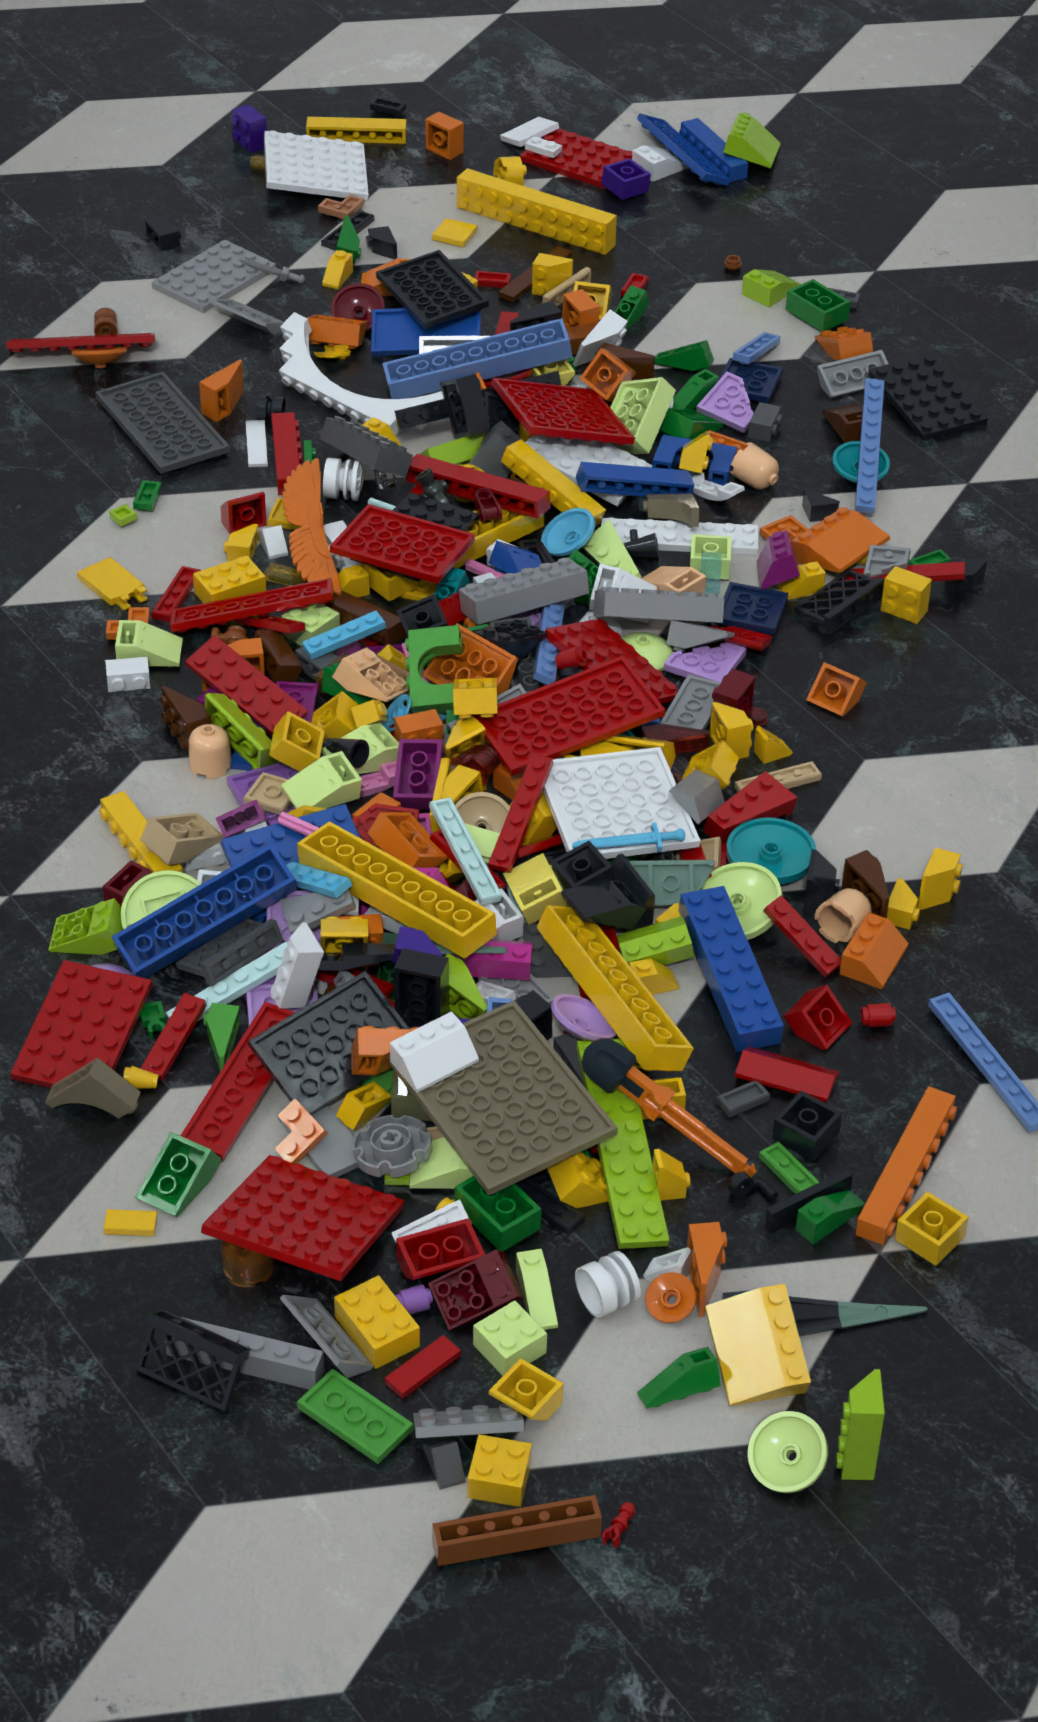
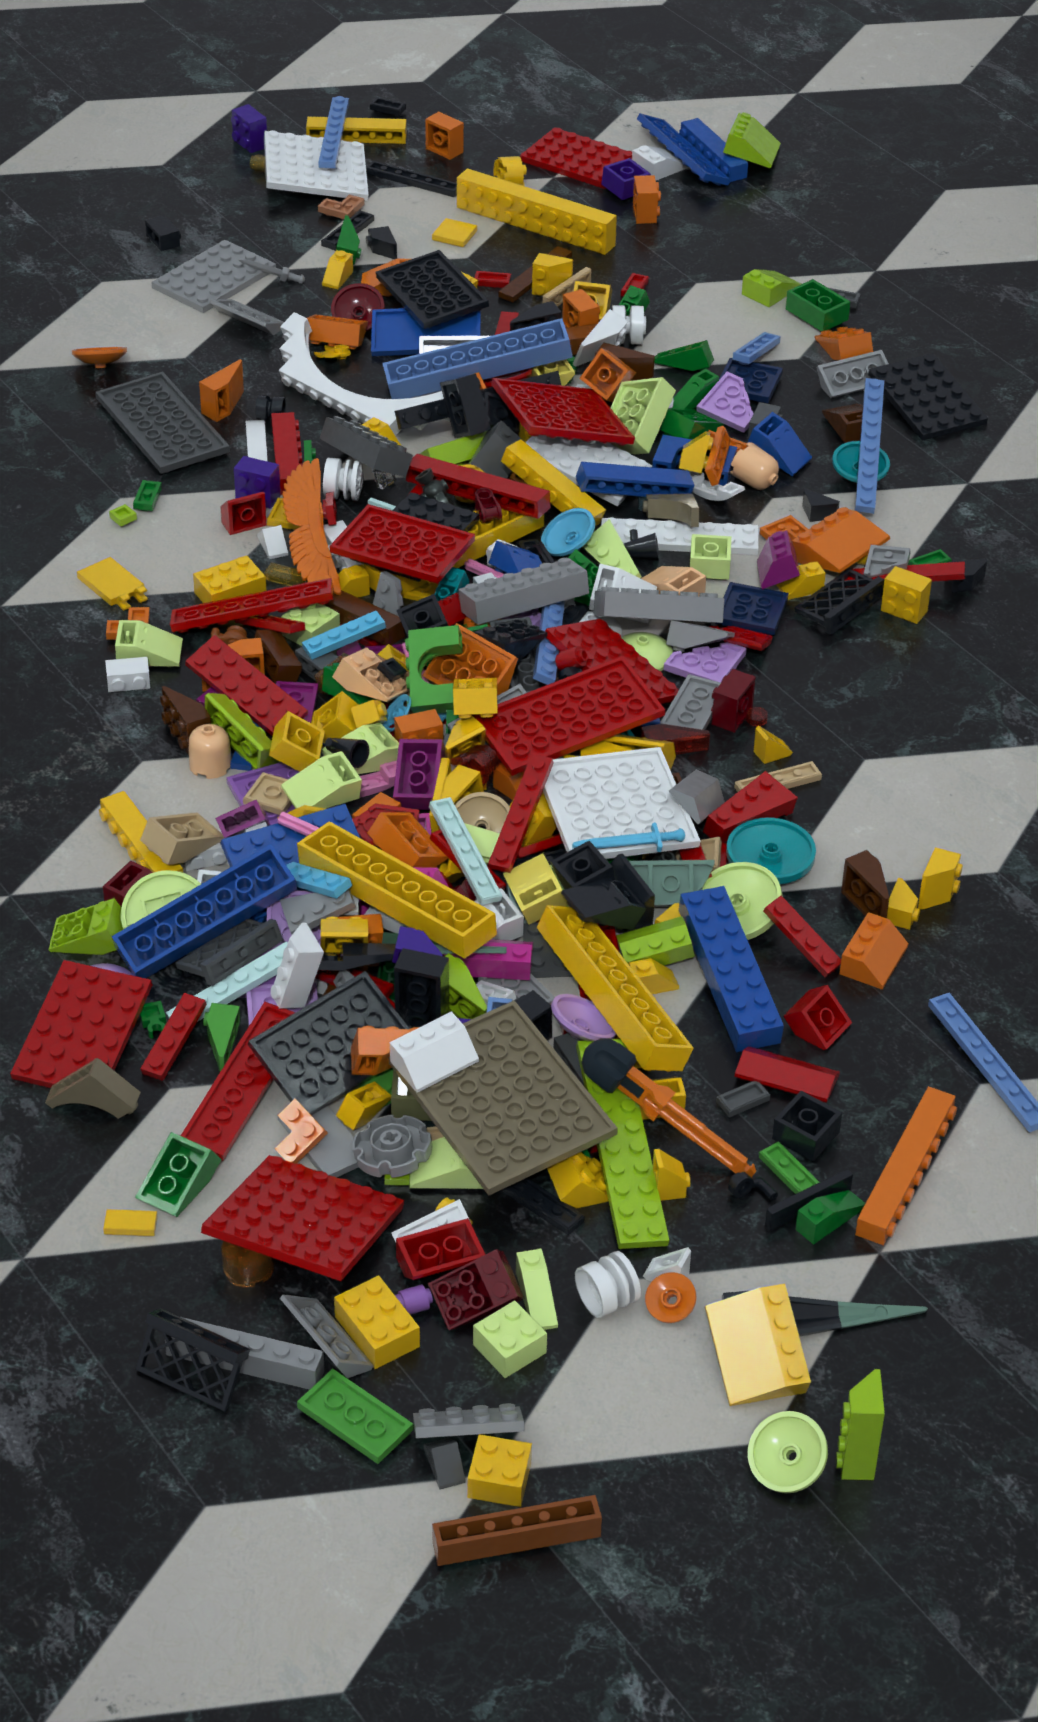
red plate [6,333,155,352] -> none
dark orange wheel [94,308,118,335] -> none
yellow cone [123,1066,158,1089] -> none
red tile [151,566,201,622] -> none
yellow slope [223,524,259,561] -> none
red tile [385,1335,461,1399] -> none
green brick [455,1176,541,1251] -> none
yellow slope [489,1358,564,1421] -> none
white tile [500,117,559,147] -> none
white plate [525,136,562,158] -> none
red piece [602,1502,635,1548] -> none
green slope [637,1346,721,1409] -> none
yellow slope [681,740,739,790] -> none
orange slope [687,1222,727,1317] -> none
clear light blue tile [700,552,722,593] -> none
yellow slope [709,702,753,759] -> none
dark orange plate [724,255,742,271] -> none
black slope [803,849,840,914] -> none
orange slope [806,662,867,717] -> none
light nougat cylinder [815,888,872,943] -> none
red brick [860,1003,896,1028] -> none
yellow brick [895,1191,969,1266] -> none
none -> dark purple brick [234,456,281,509]
none -> medium blue plate [318,96,349,168]
none -> red plate [322,492,337,525]
none -> black tile [366,161,457,198]
none -> light grey wing [373,571,403,616]
none -> black tile [377,658,407,682]
none -> white wheel [612,305,646,344]
none -> orange brick [633,175,661,224]
none -> orange tile [705,426,731,486]
none -> blue slope [747,412,812,476]

